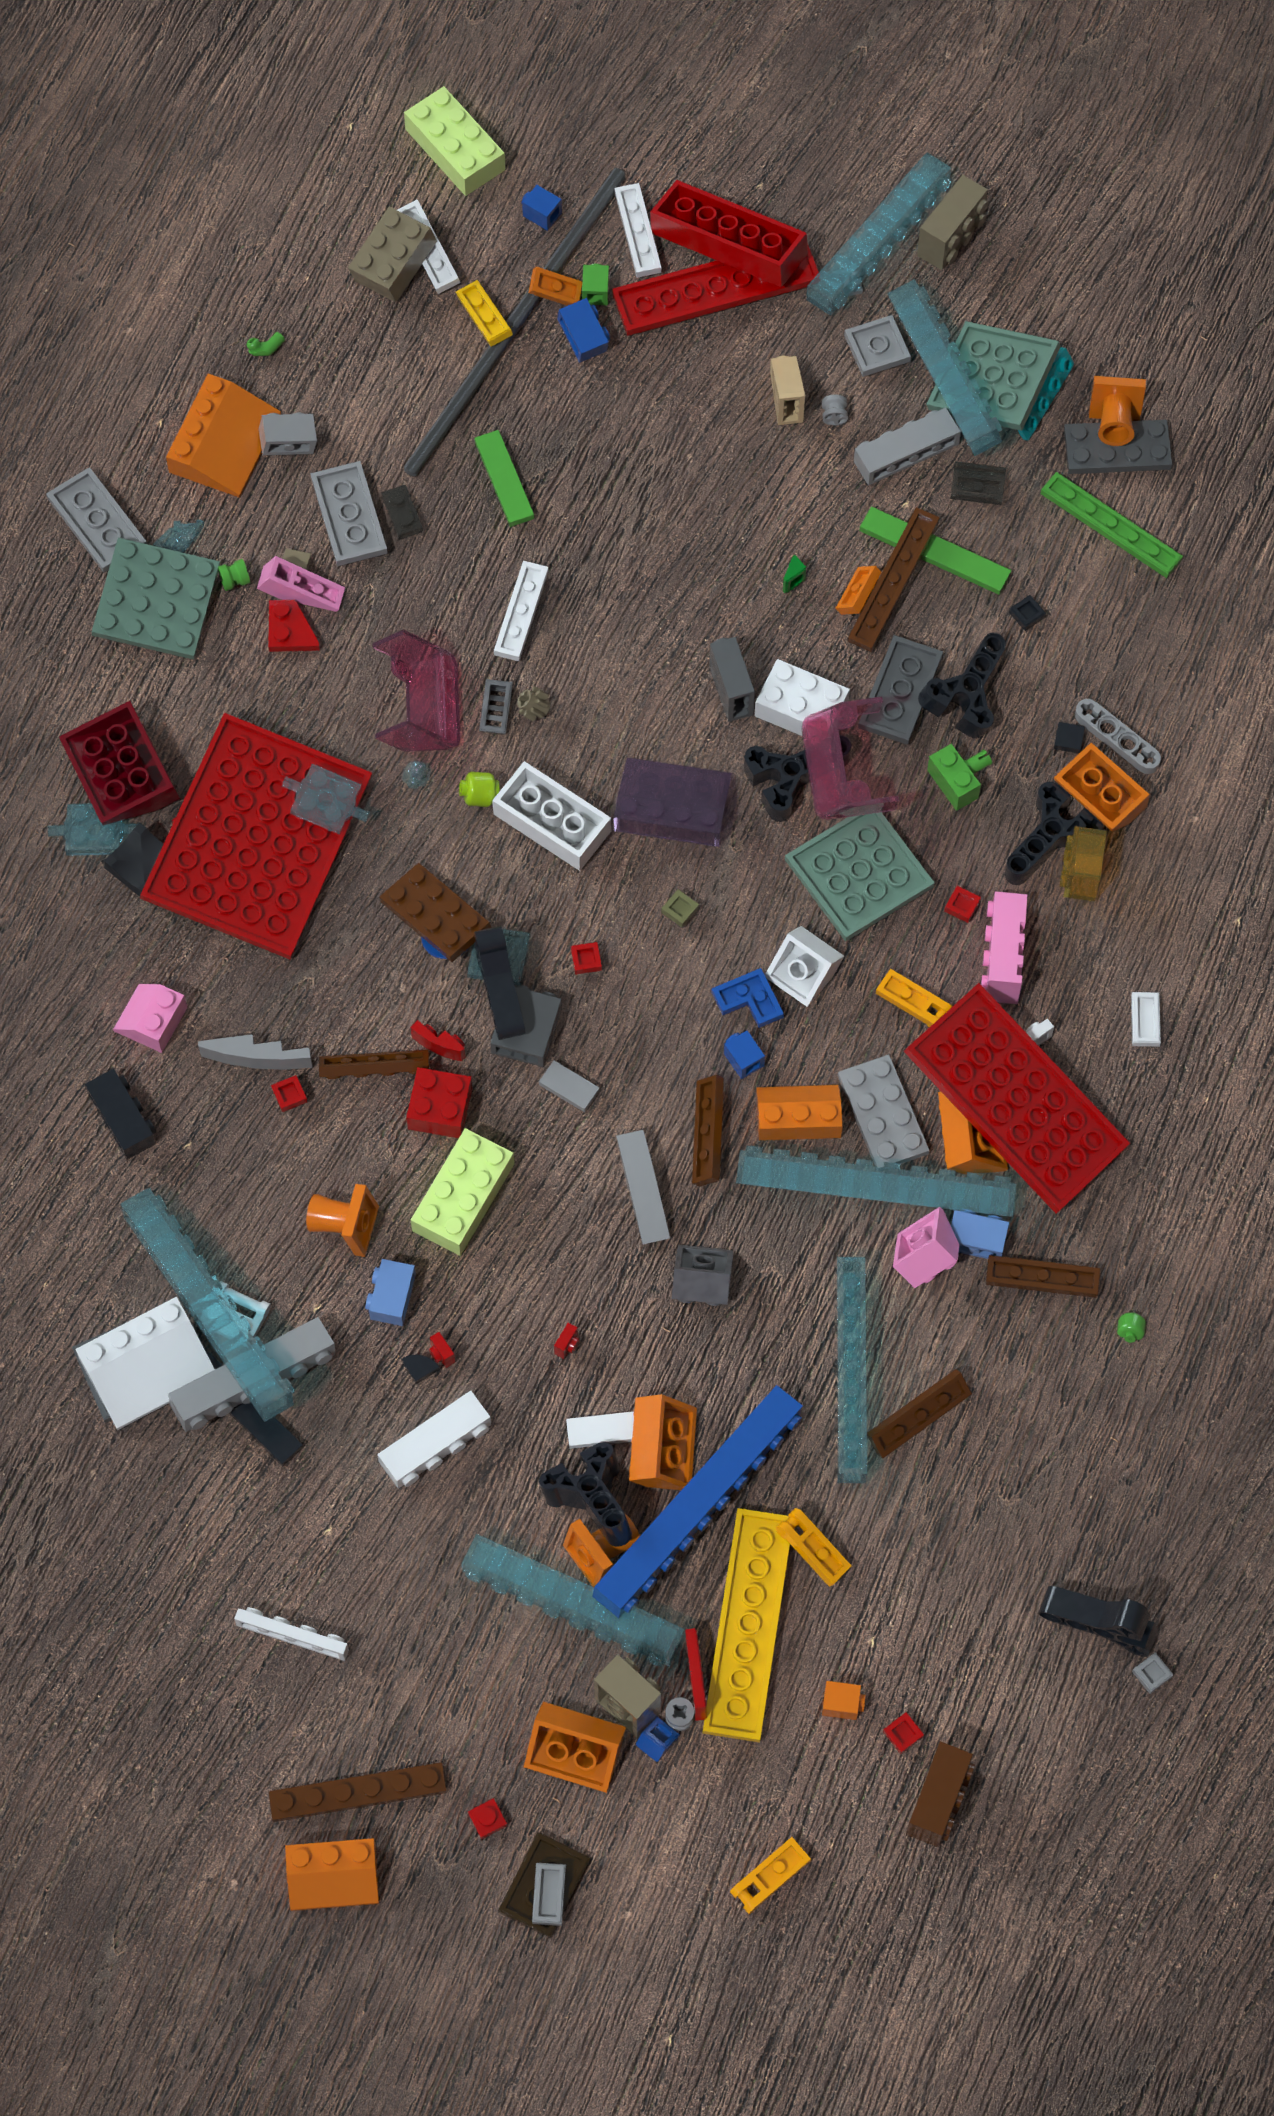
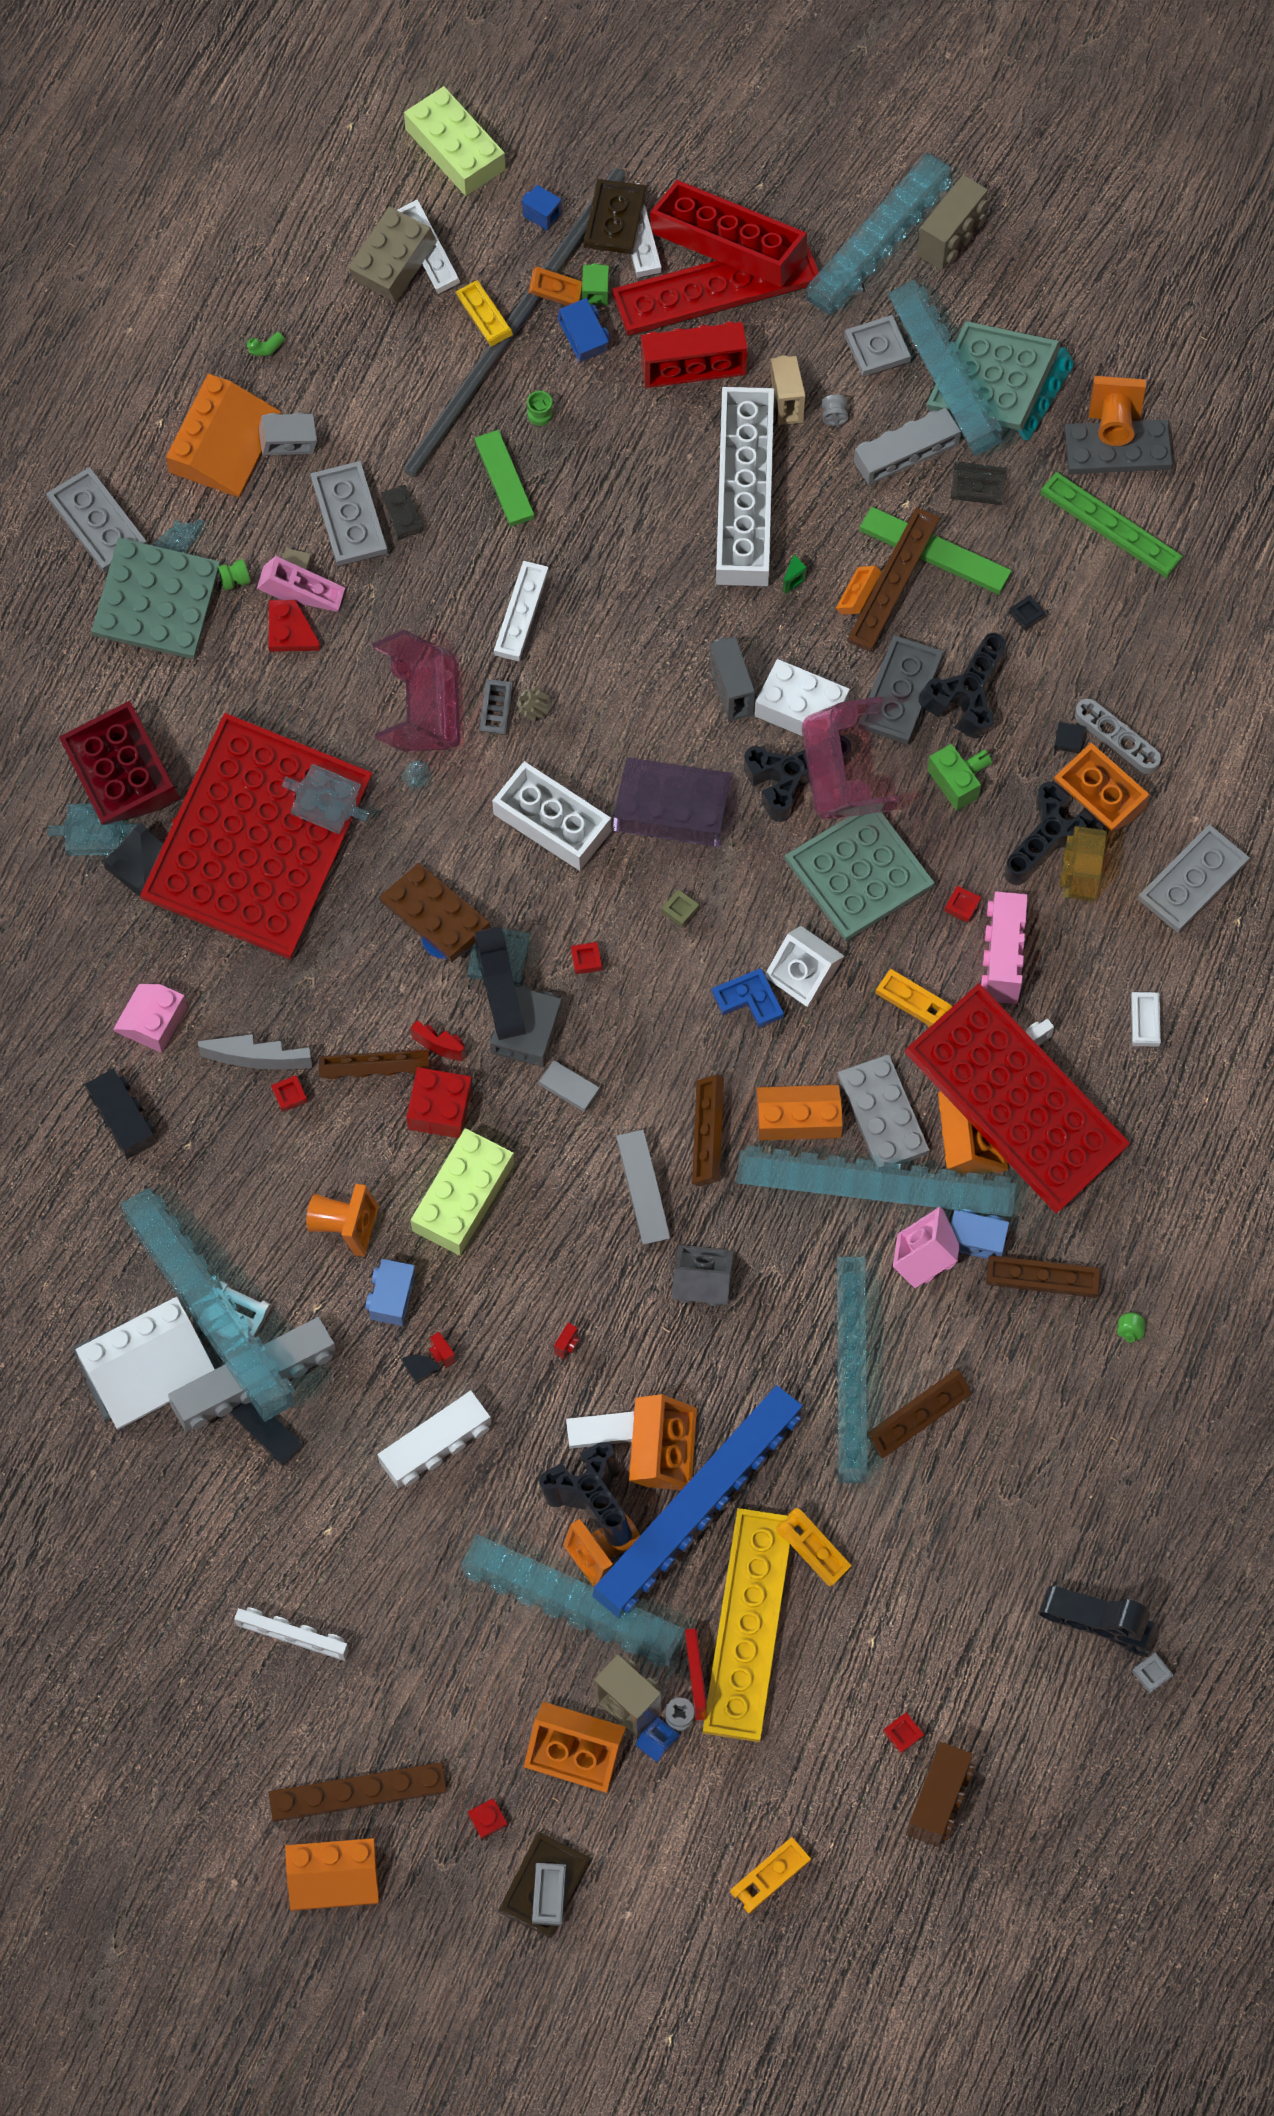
lime head [459,772,499,807] -> none
blue brick [724,1030,765,1080] -> none
orange brick [822,1681,866,1720] -> none
none -> bright green wheel [527,391,553,426]
none -> dark brown tile [583,179,647,255]
none -> red brick [641,322,747,388]
none -> white brick [716,387,774,586]
none -> light grey plate [1137,824,1250,933]

